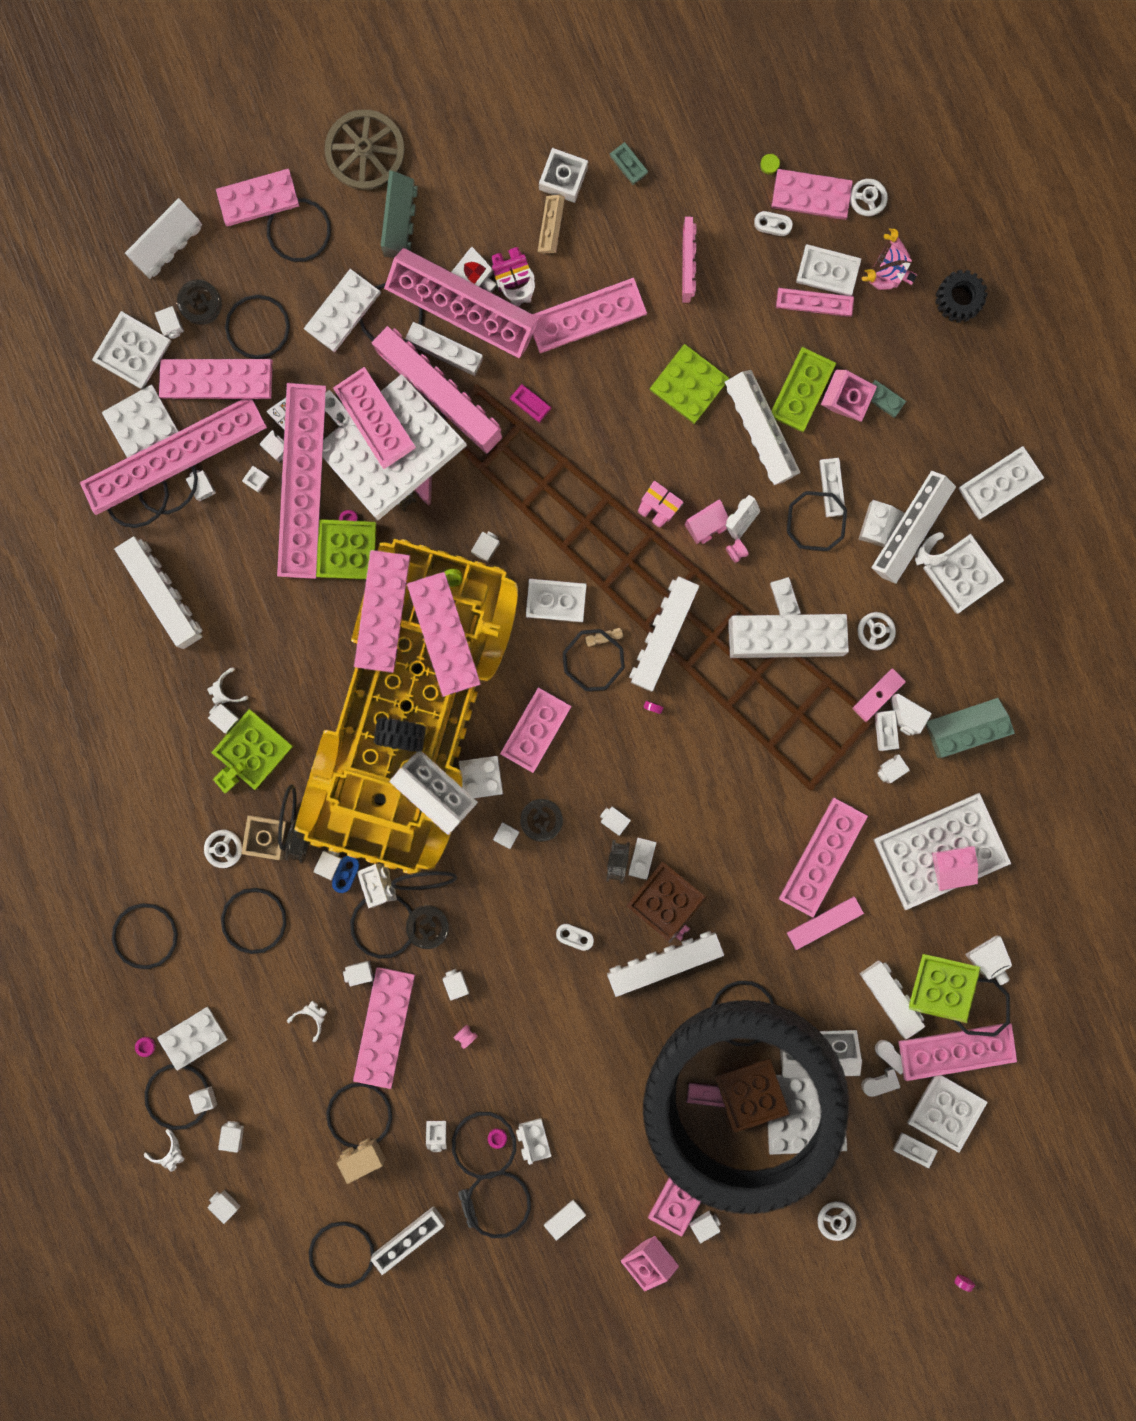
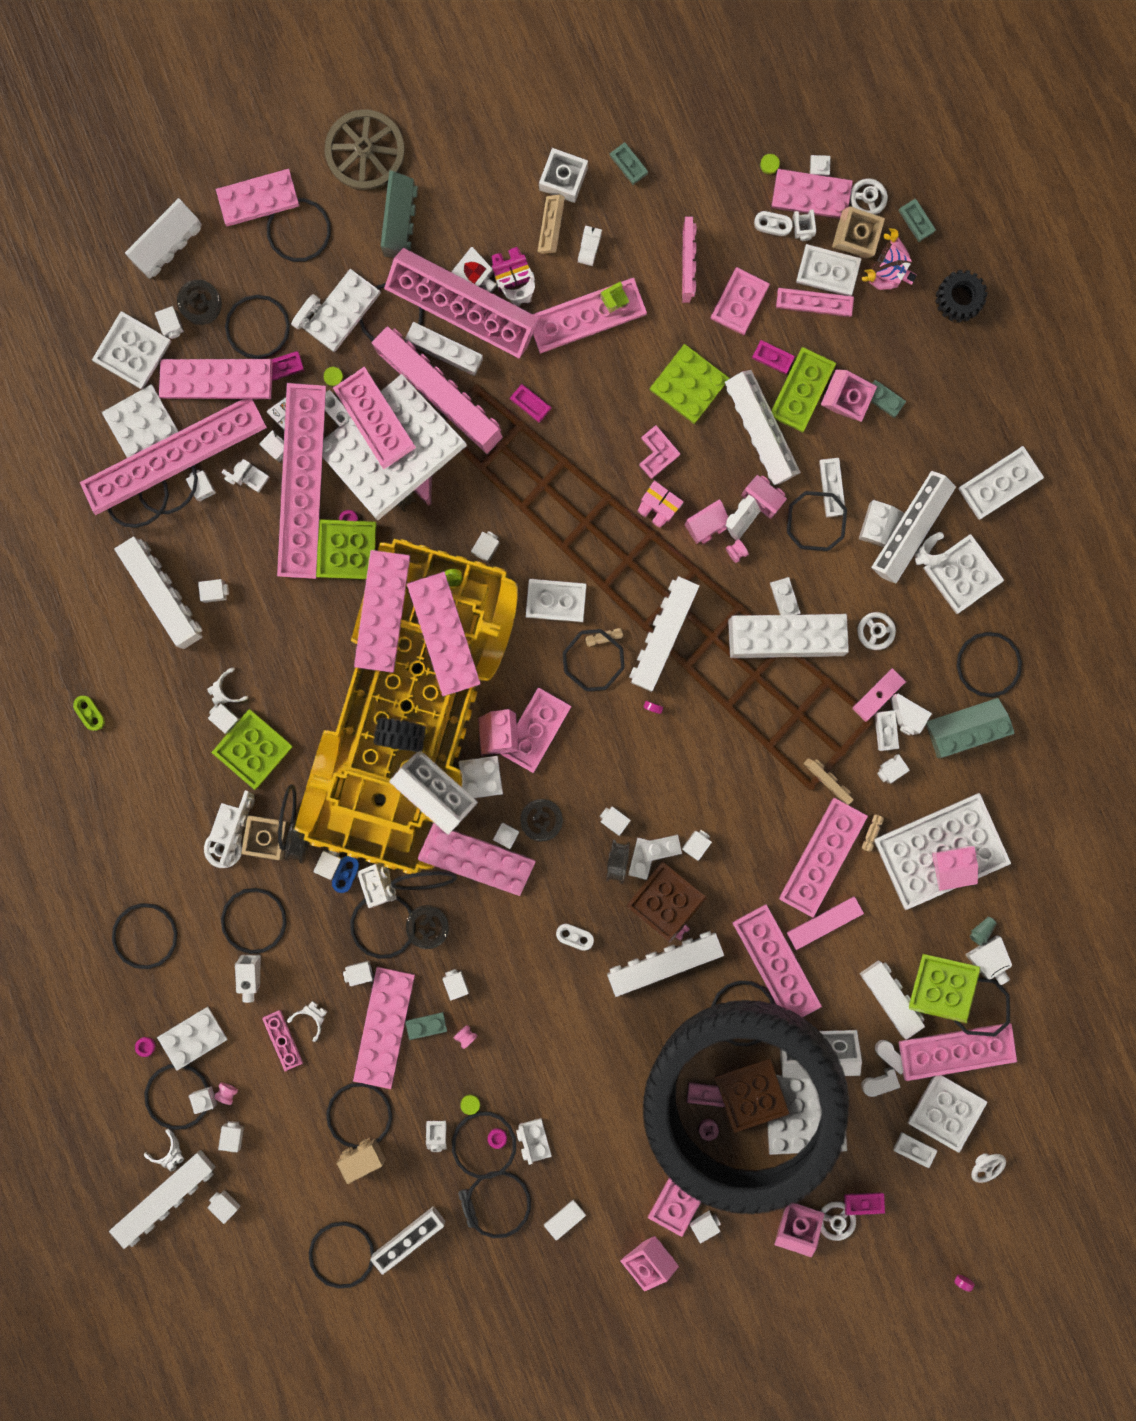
lime plate [213,762,246,794] -> none
none -> lime plate [73,696,105,731]
none -> white brick [109,1150,215,1249]
none -> white brick [198,579,229,603]
none -> white bracket [208,790,255,867]
none -> bright pink wheel [214,1082,238,1105]
none -> white bracket [221,459,252,485]
none -> white torso [235,955,261,1003]
none -> bright pink tile [262,1010,303,1071]
none -> dark pink plate [272,351,305,381]
none -> white plate [291,294,321,330]
none -> lime tile [323,367,343,387]
none -> sand green plate [405,1012,447,1040]
none -> bright pink plate [418,823,536,896]
none -> lime tile [460,1094,480,1115]
none -> bright pink slope [478,709,519,756]
none -> white leg [578,226,602,266]
none -> lime panel [600,281,629,313]
none -> bright pink plate [639,425,680,480]
none -> white plate [641,835,682,862]
none -> white brick [682,830,712,861]
none -> bright pink wheel [698,1119,719,1141]
none -> bright pink tile [710,267,770,335]
none -> bright pink plate [732,904,822,1017]
none -> bright pink slope [741,475,787,519]
none -> dark pink plate [752,340,795,375]
none -> bright pink slope [774,1203,825,1257]
none -> white window [792,209,816,241]
none -> tan plate [803,758,853,805]
none -> white plate [810,155,830,177]
none -> tan brick [832,206,885,259]
none -> dark pink plate [844,1193,885,1215]
none -> tan axle [862,815,884,852]
none -> sand green plate [898,198,936,242]
none -> black piece [956,632,1022,697]
none -> sand green cone [970,917,997,946]
none -> white piece [971,1153,1006,1183]

